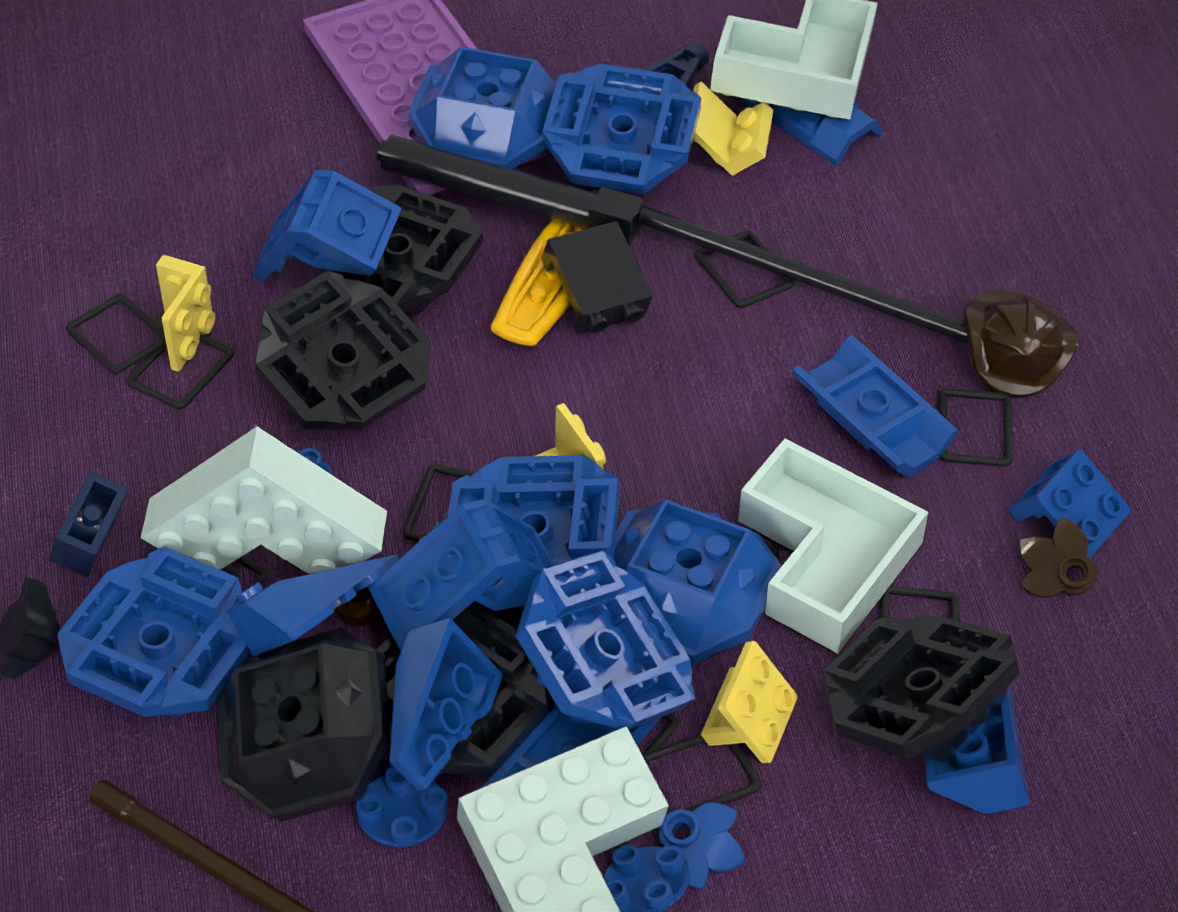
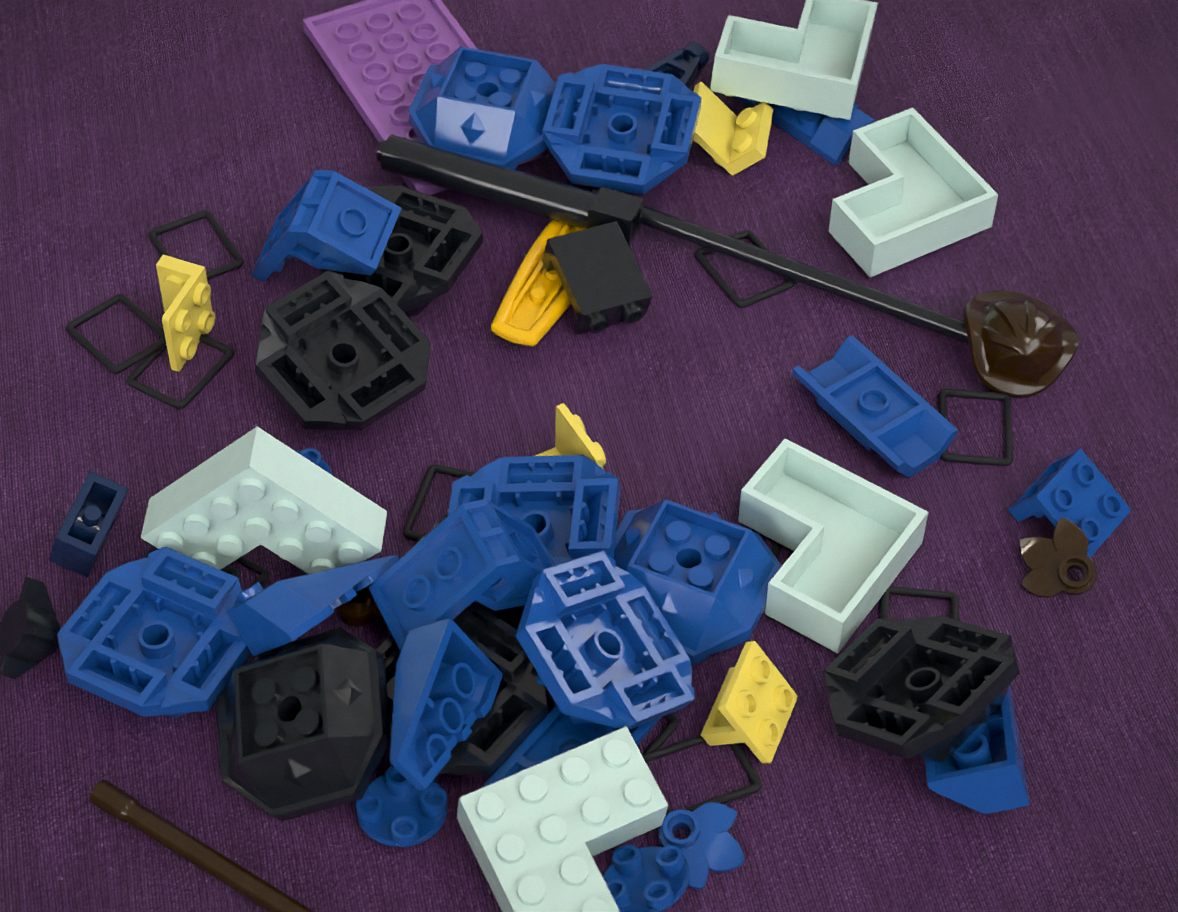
none -> black piece [149,210,244,280]
none -> light aqua piece [828,108,998,277]

